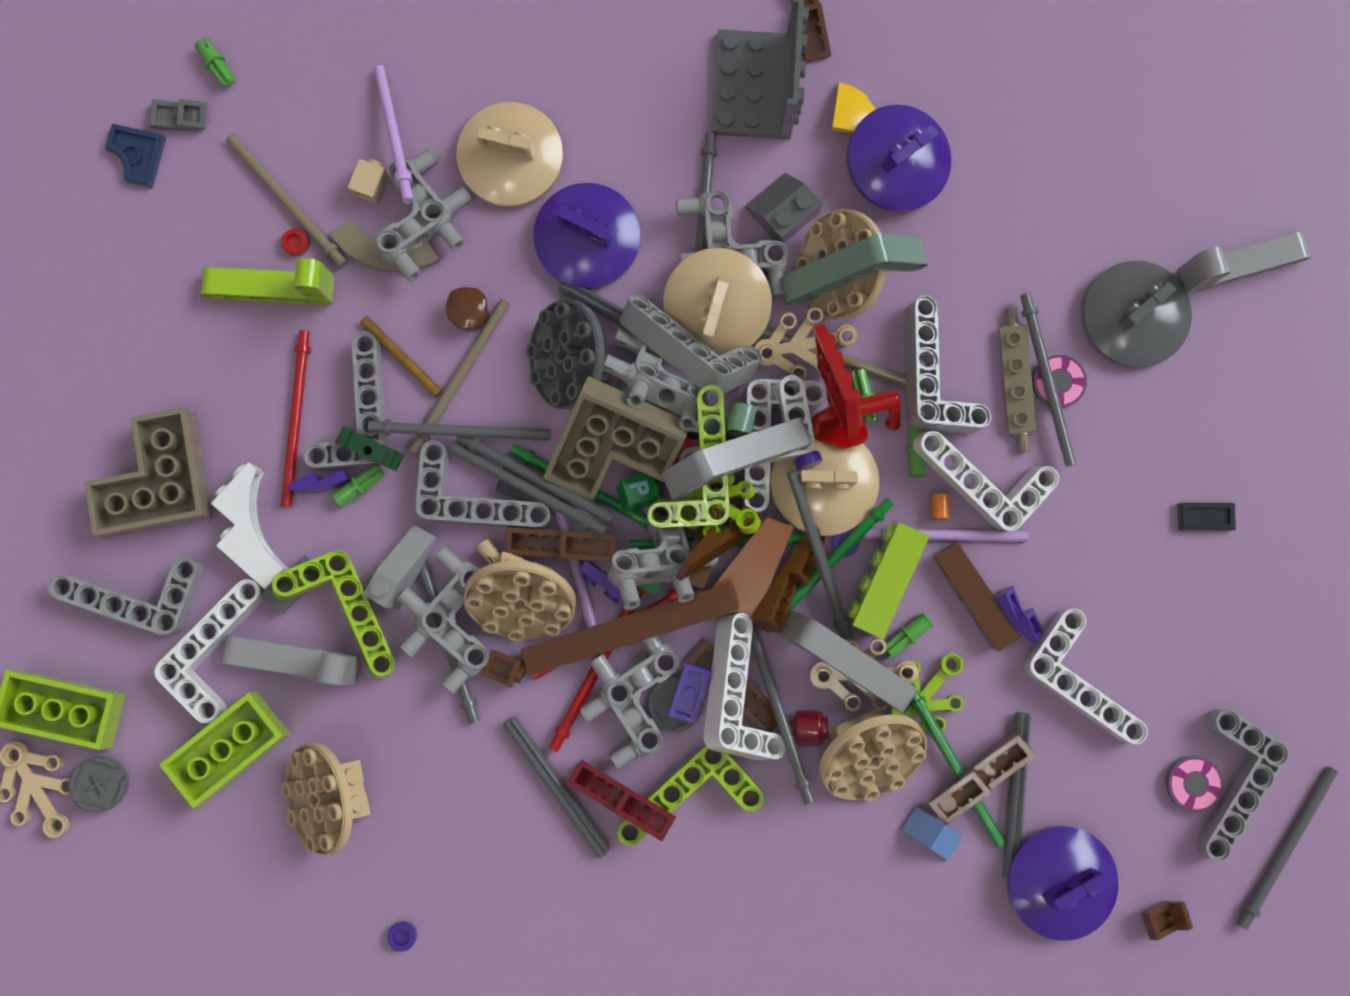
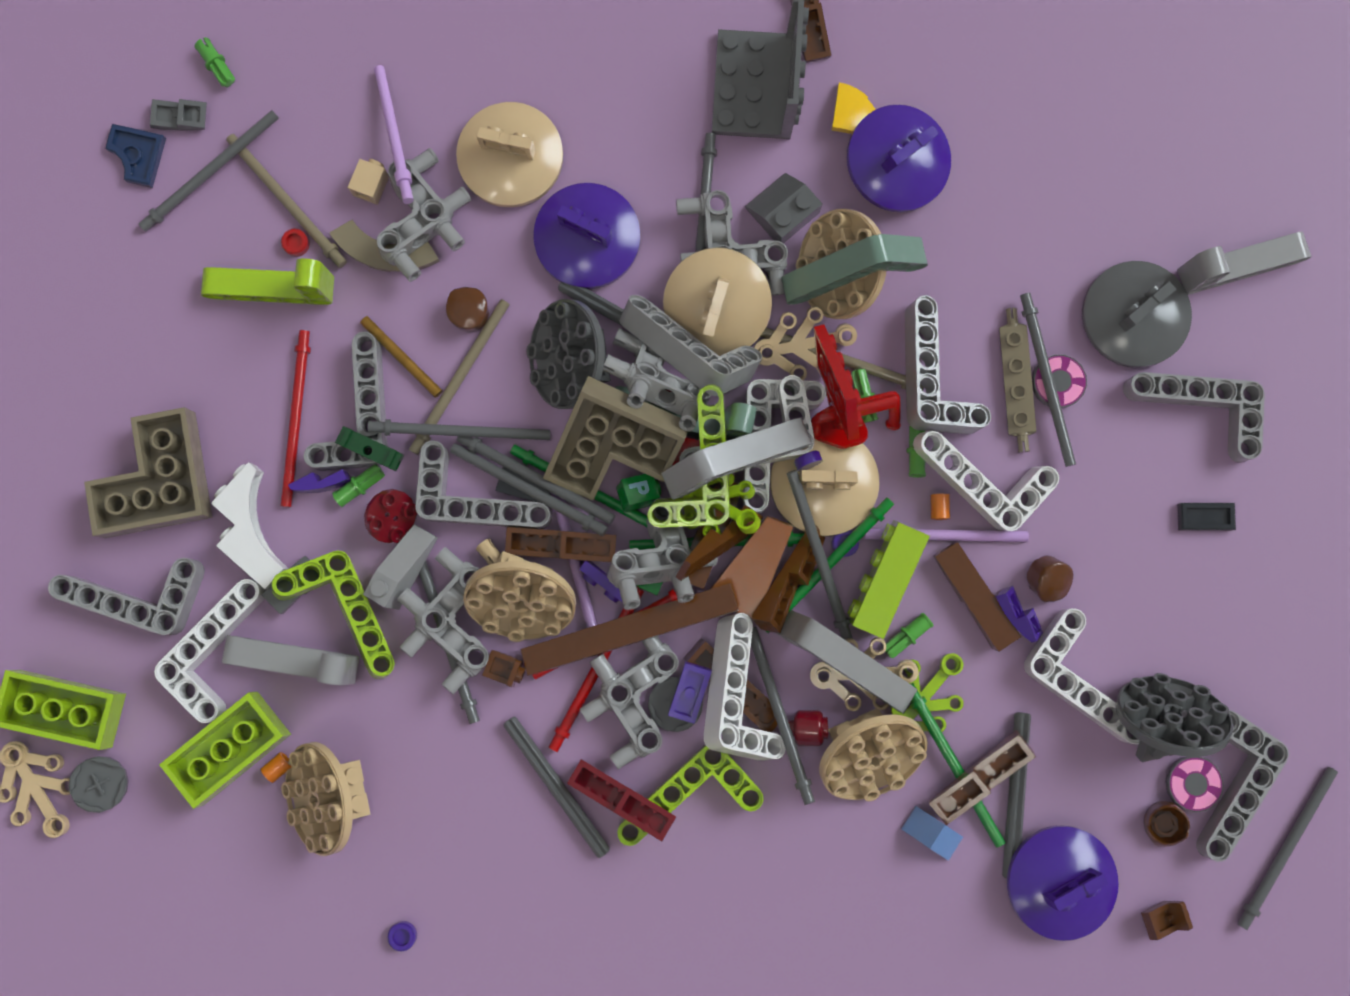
none -> dark grey bar [138,110,279,232]
none -> orange hinge [261,752,292,783]
none -> dark red plate [364,489,418,543]
none -> reddish brown hair [1027,555,1074,602]
none -> dark grey bracket [1116,673,1234,762]
none -> light grey beam [1123,372,1265,463]
none -> reddish brown hair [1143,801,1190,847]

